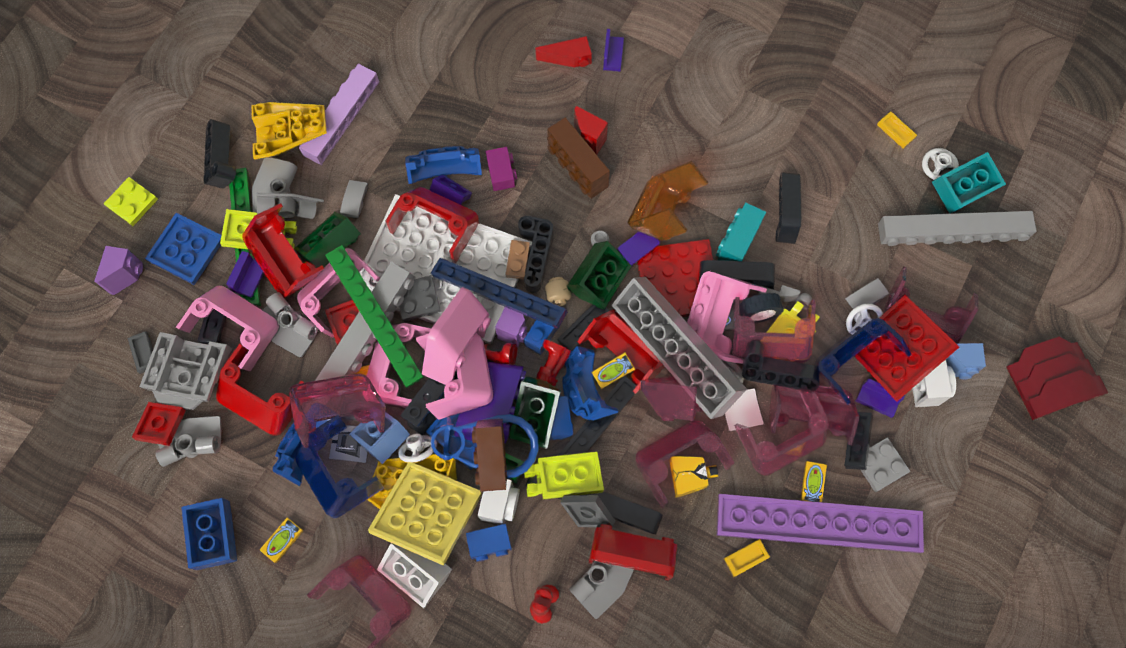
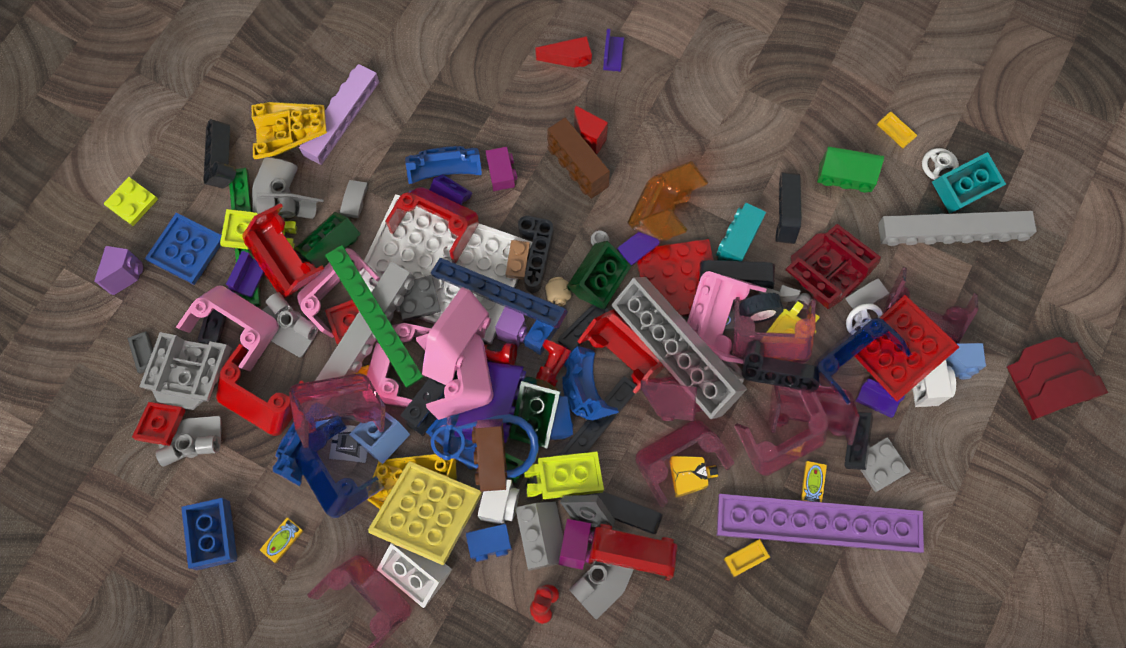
white piece [399,434,437,462] -> none
tile [591,353,635,389] -> none
white sticker [725,388,764,431] -> none
none -> light grey slope [515,502,563,571]
none -> magenta brick [558,519,594,570]
none -> dark red slope [785,224,881,309]
none -> green slope [817,146,884,193]

